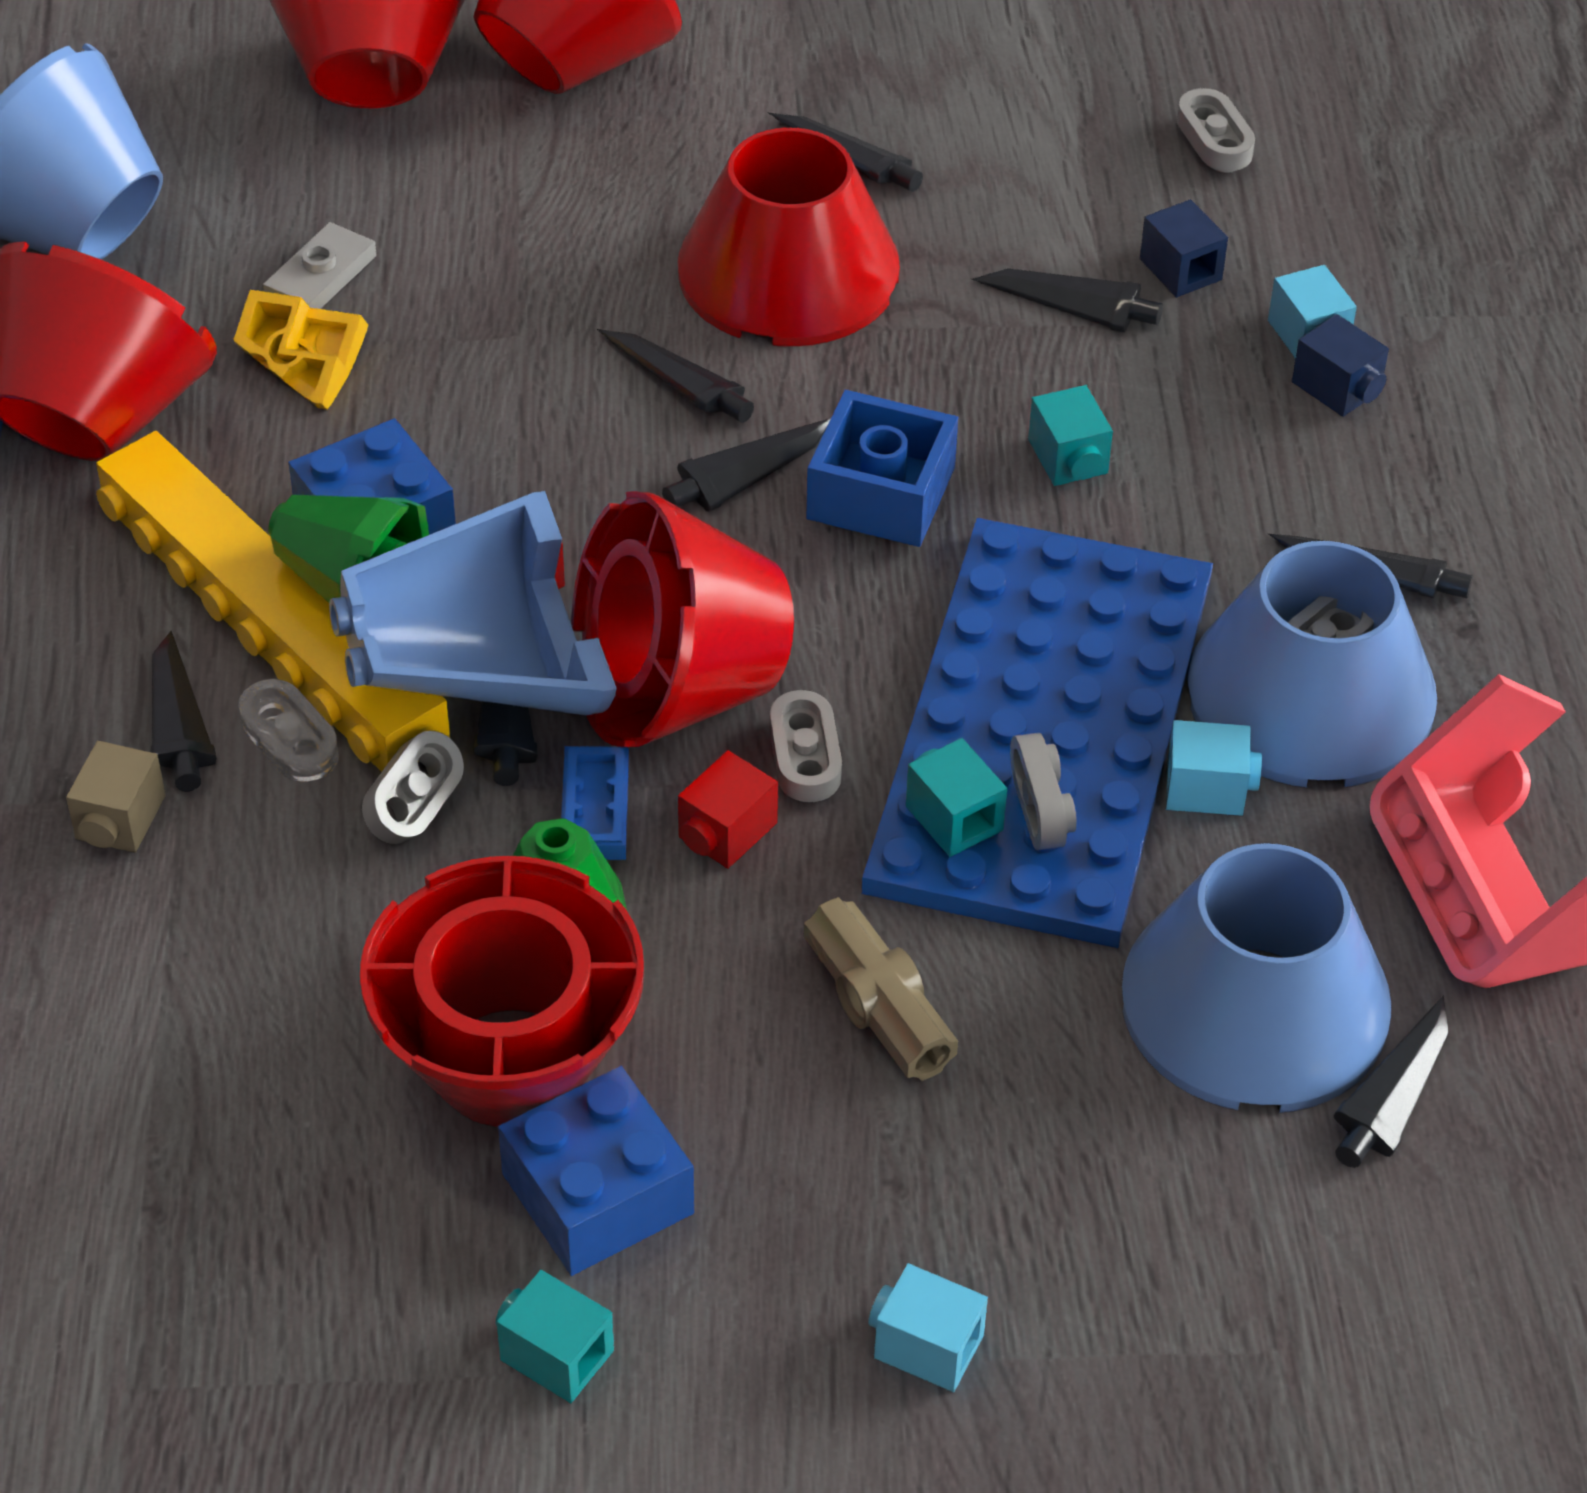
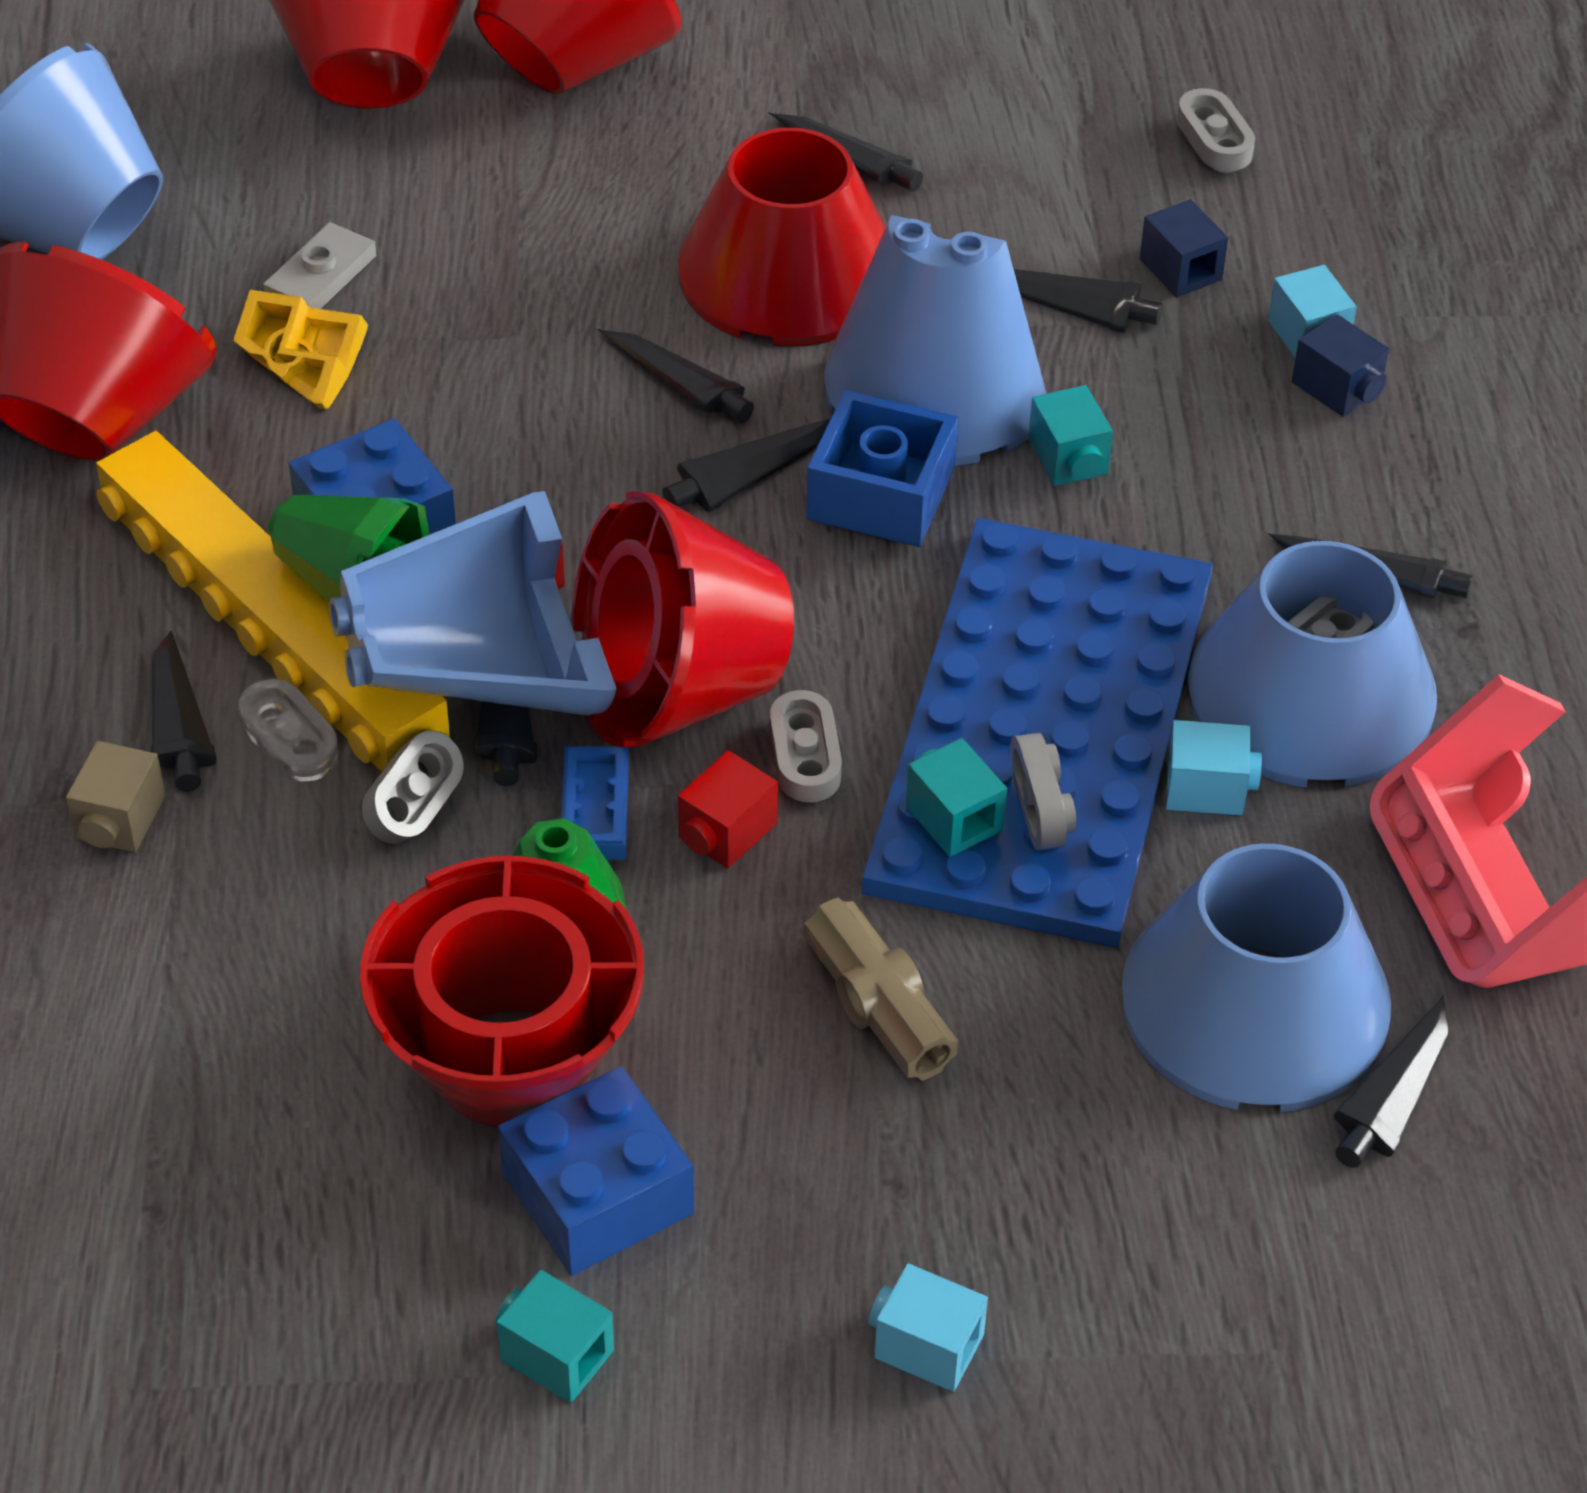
none -> medium blue cone [824,215,1047,466]

